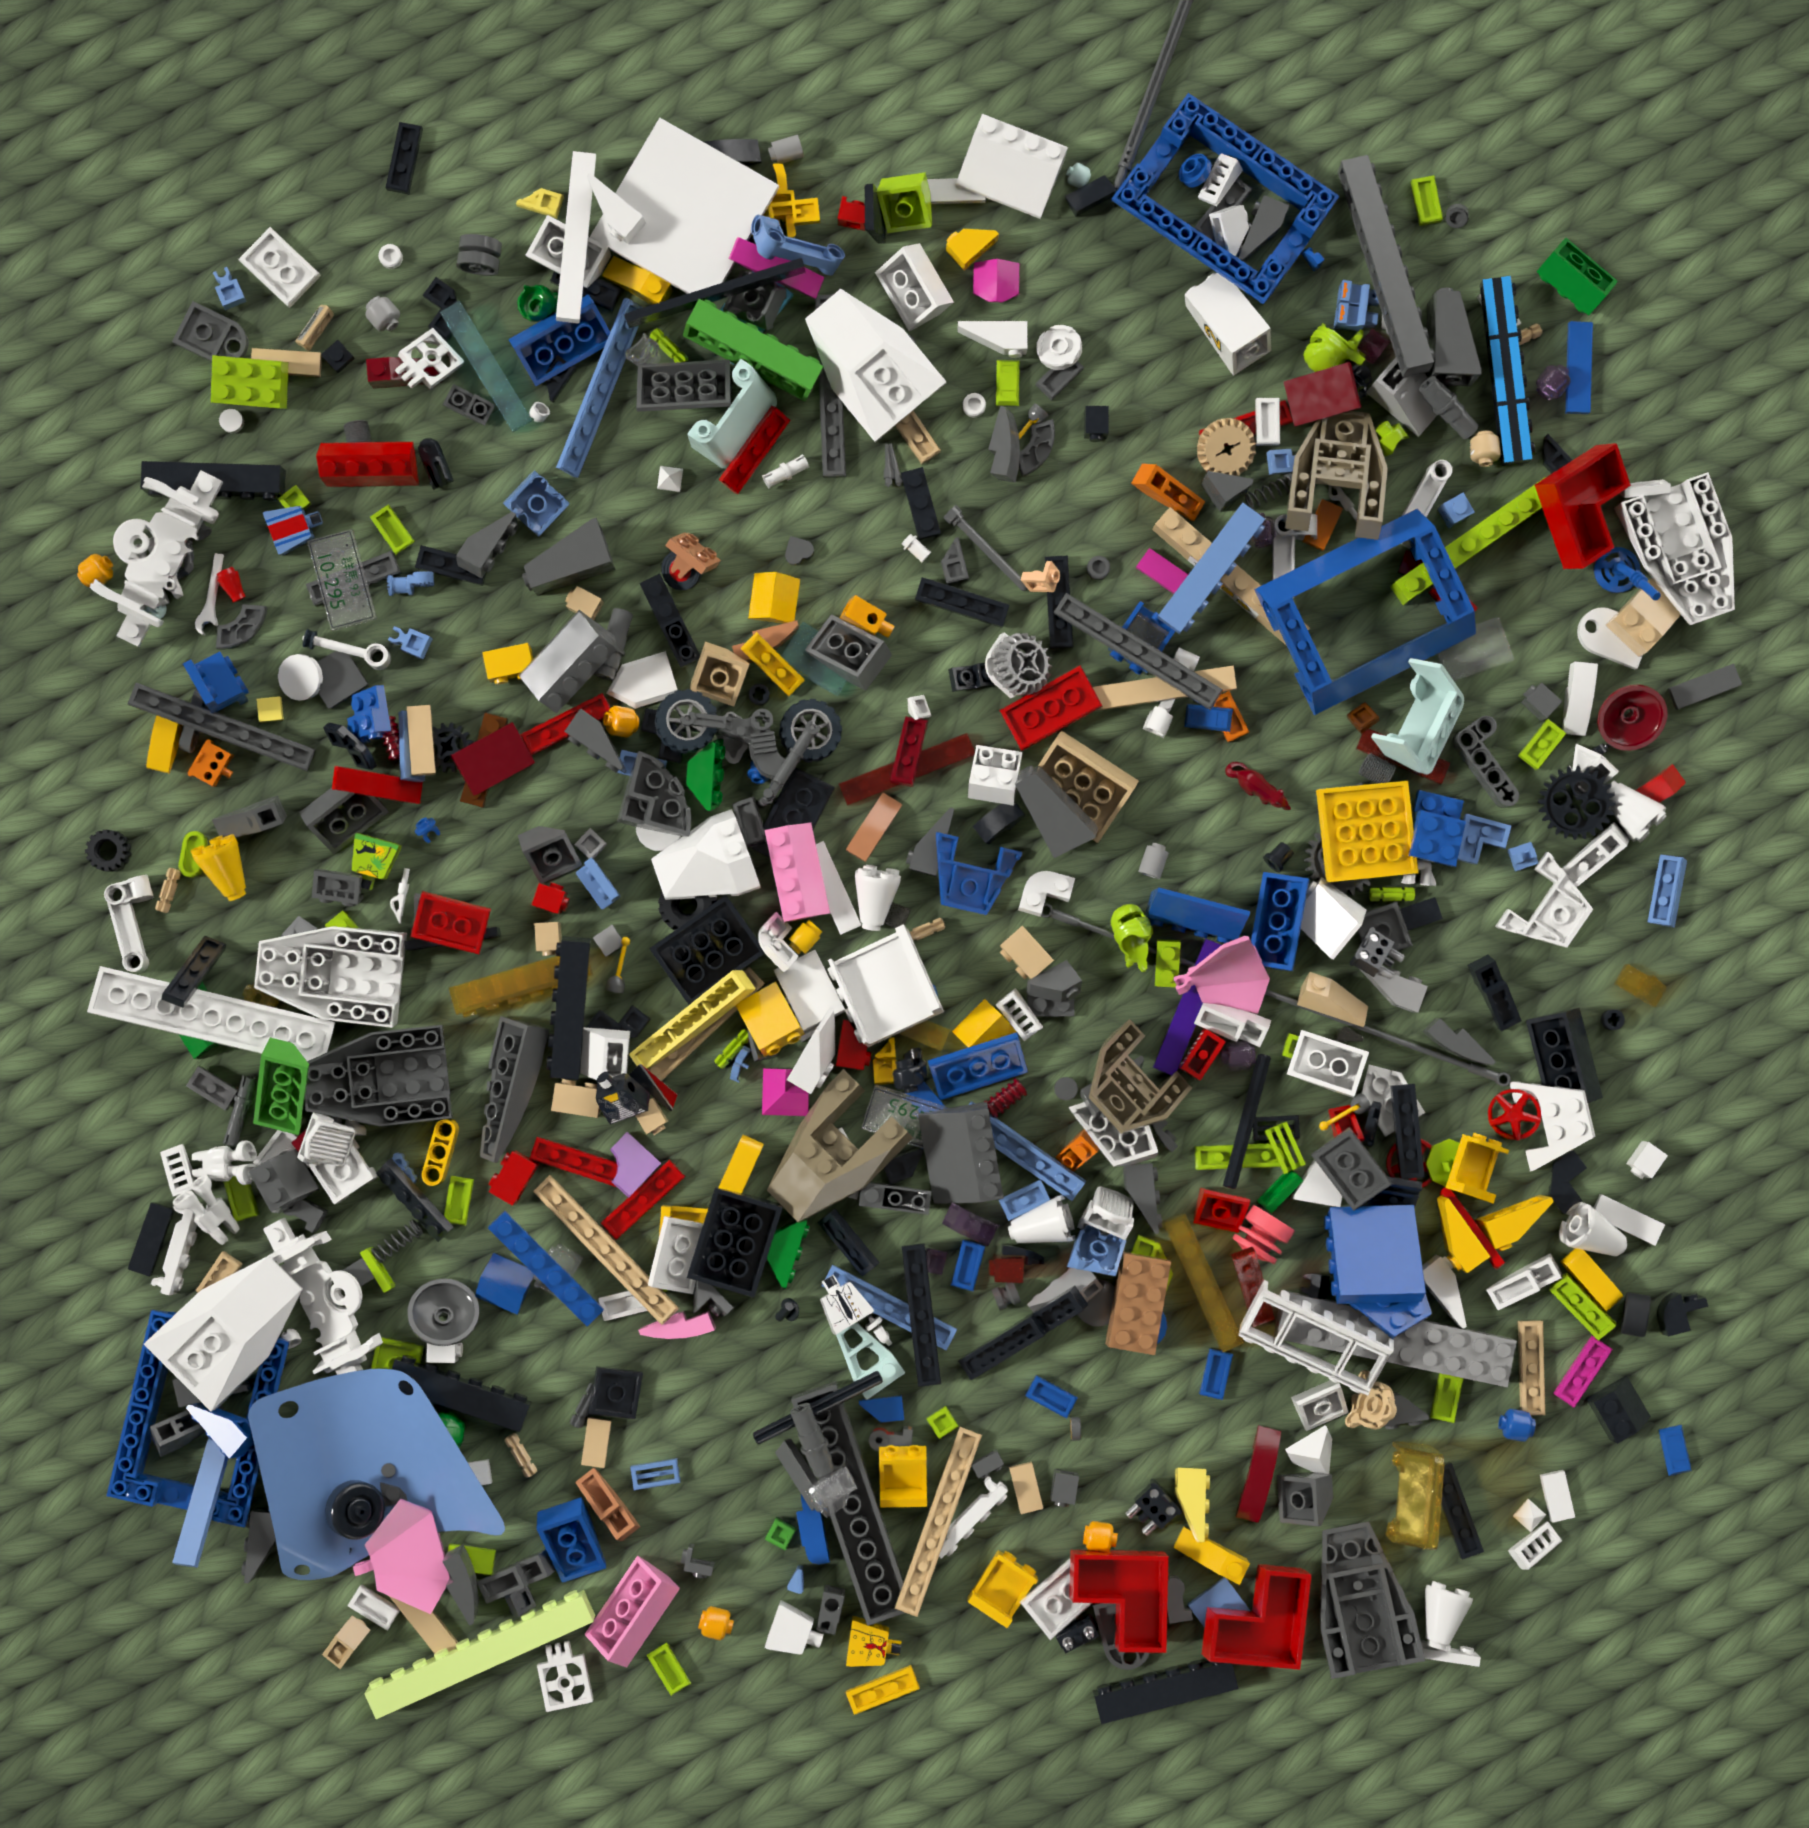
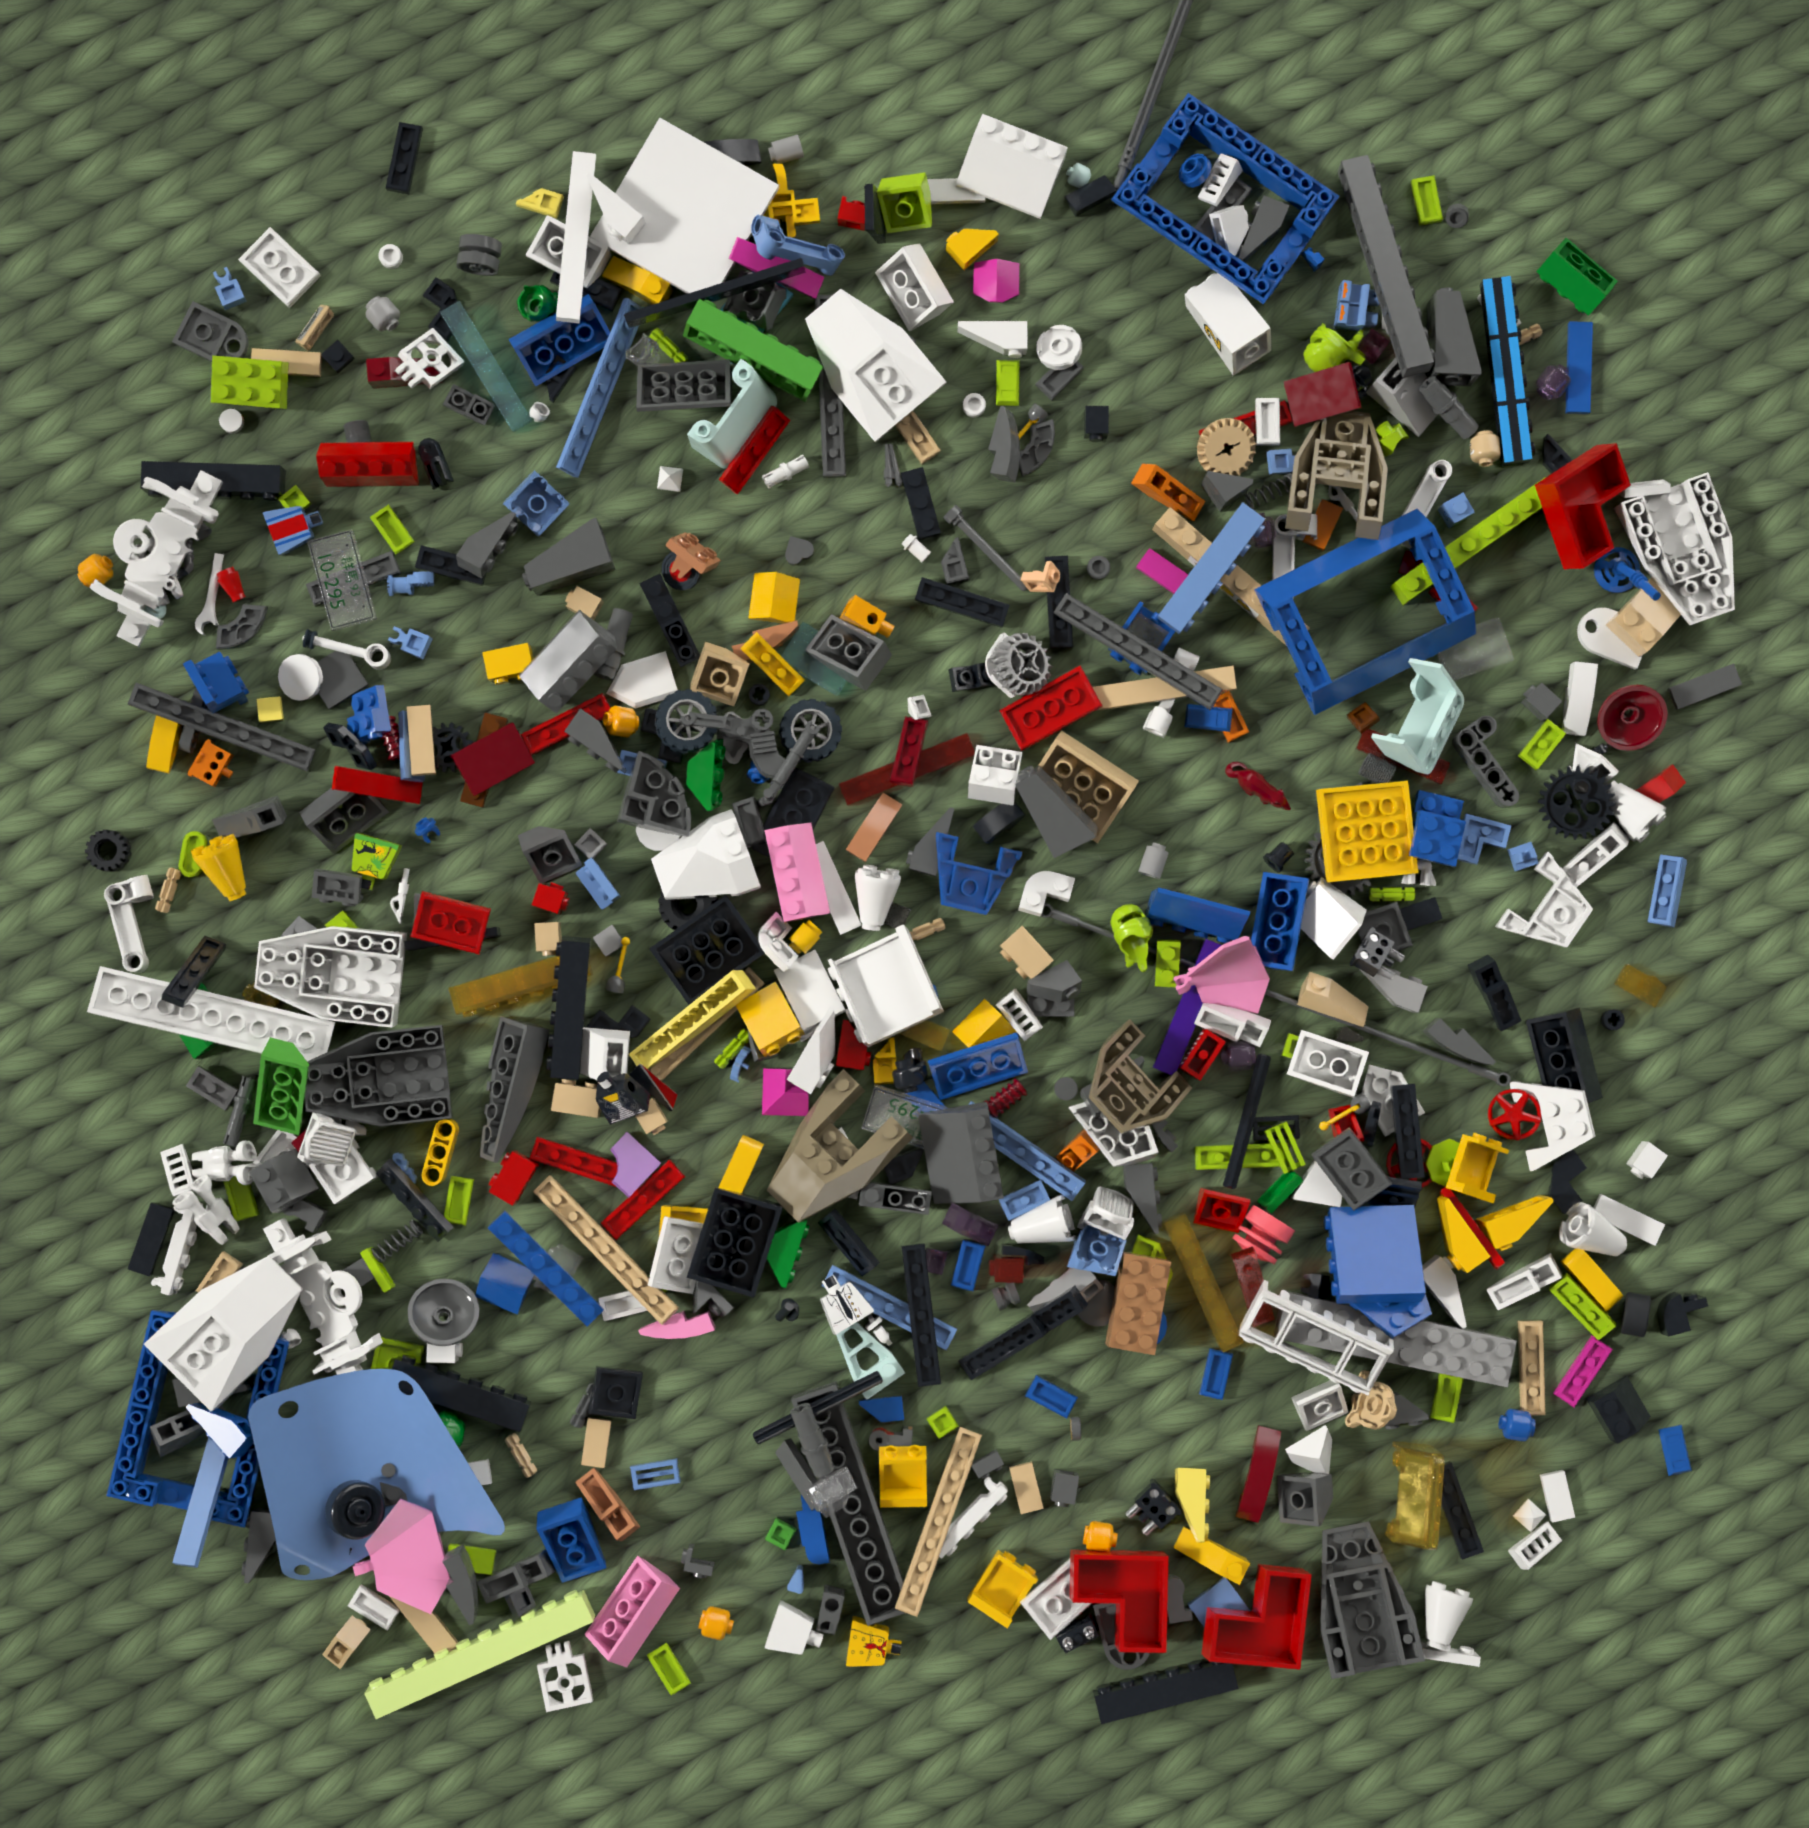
yellow tile [846,1665,920,1715] -> none

